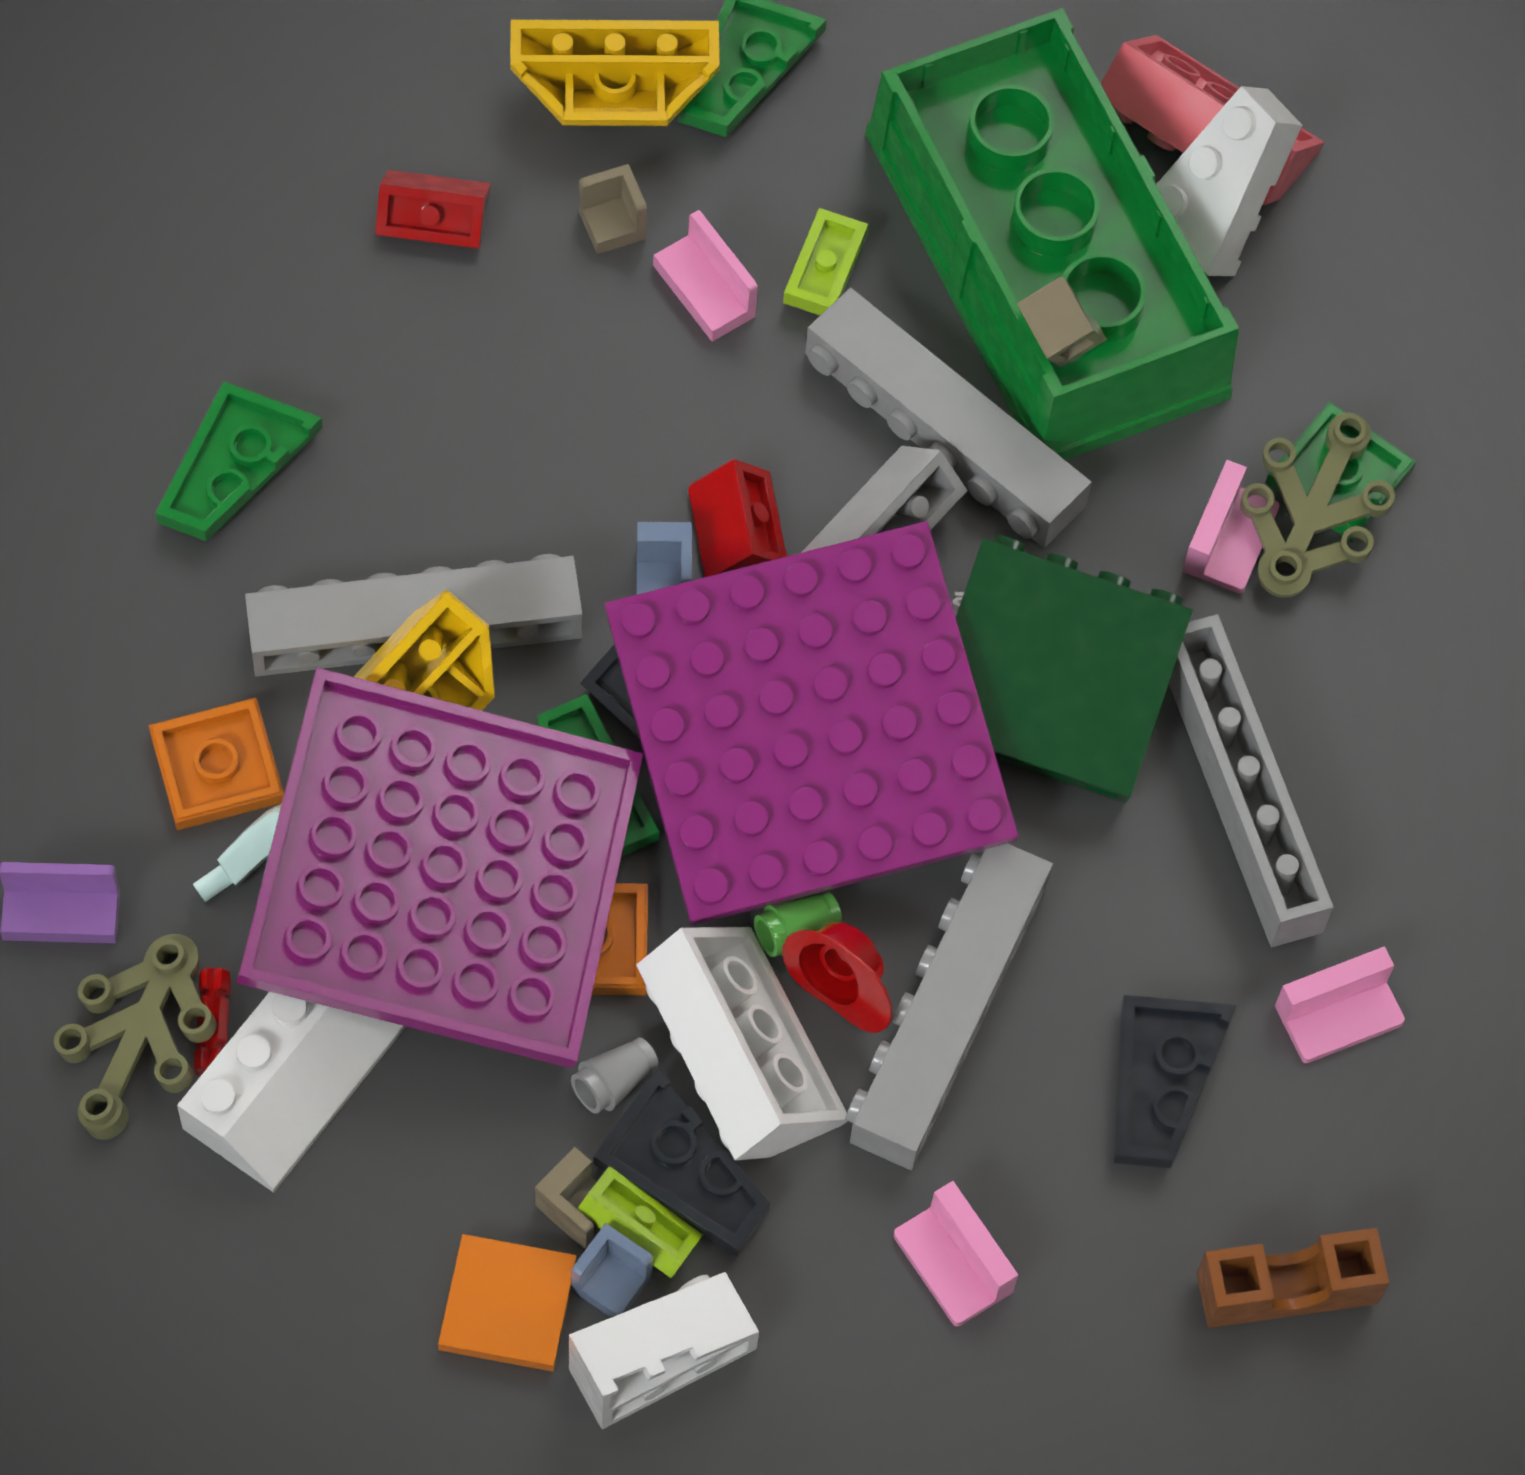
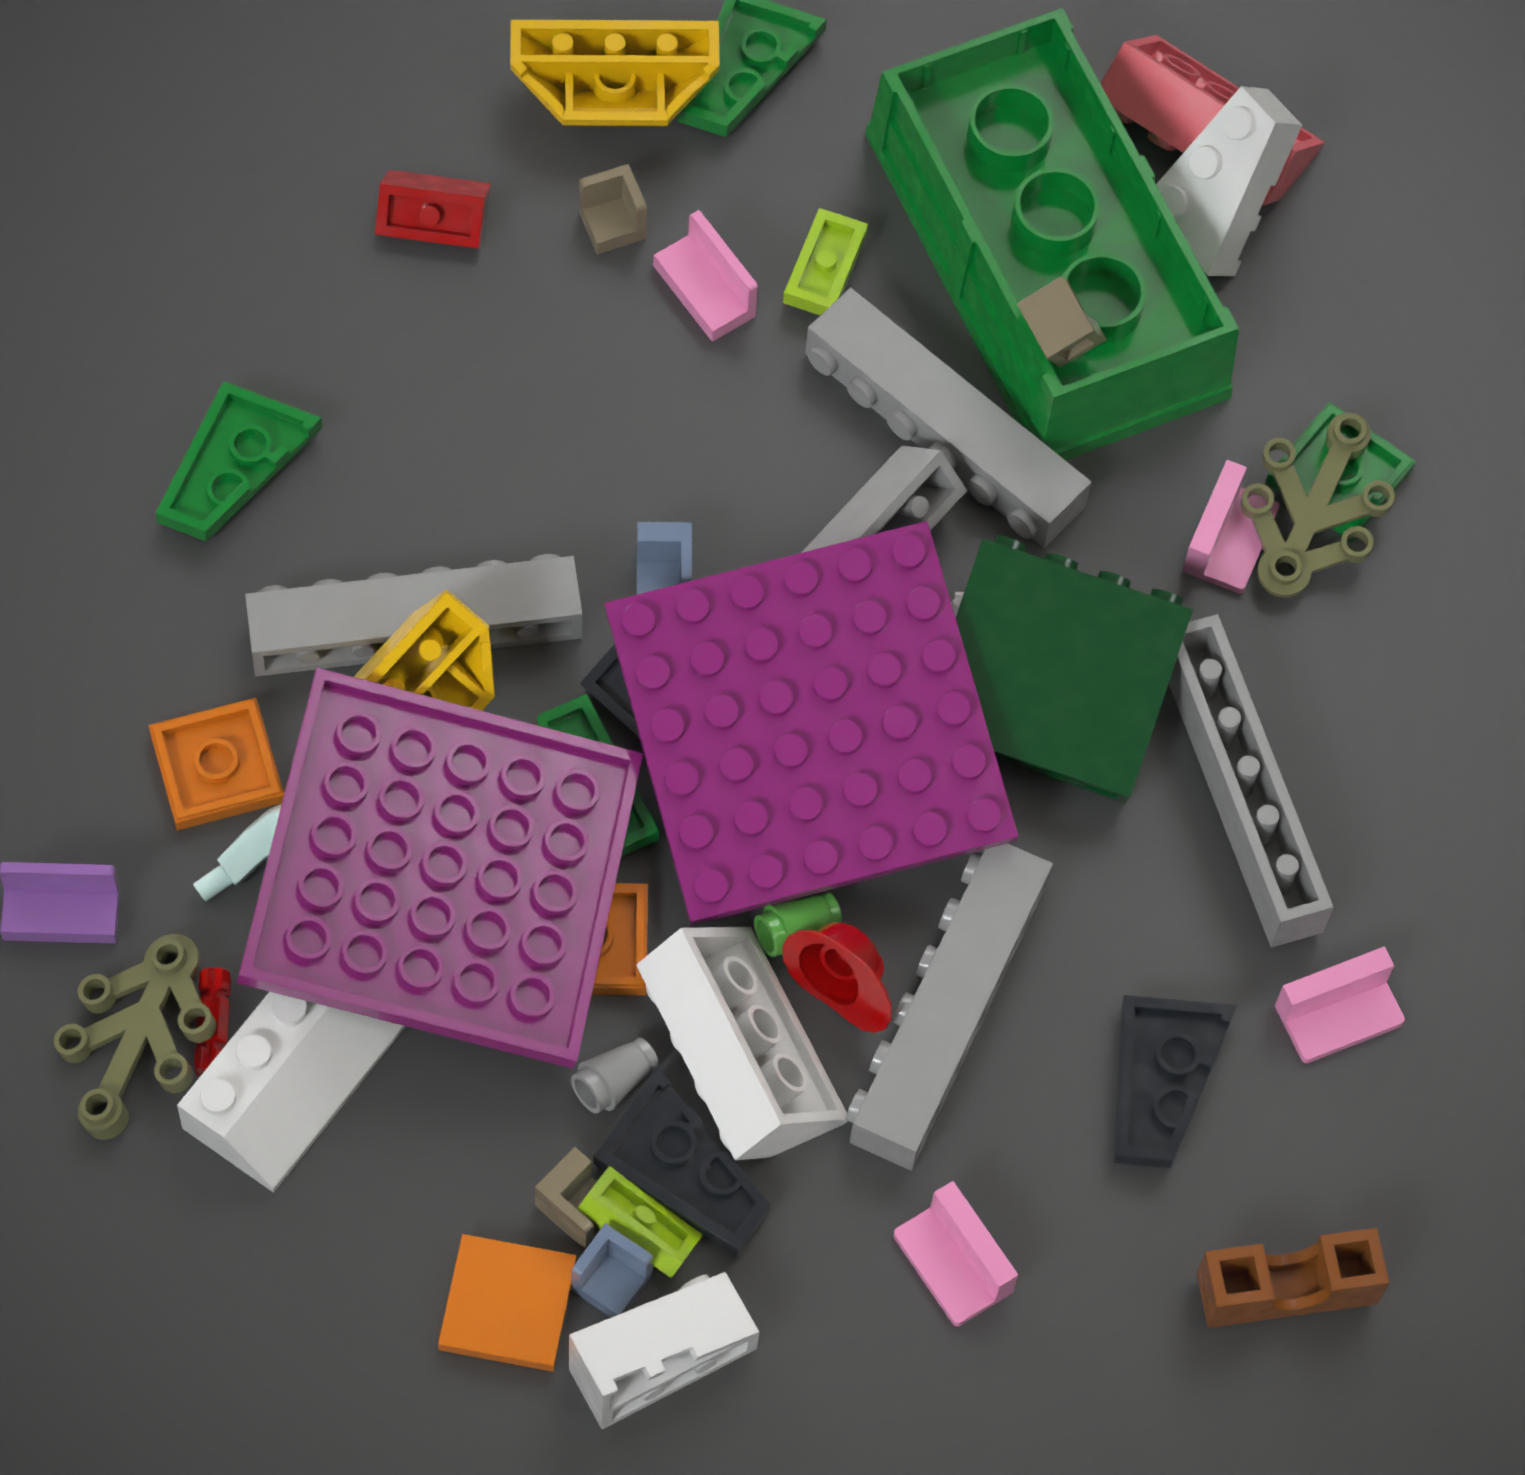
red panel [688,459,787,577] -> none

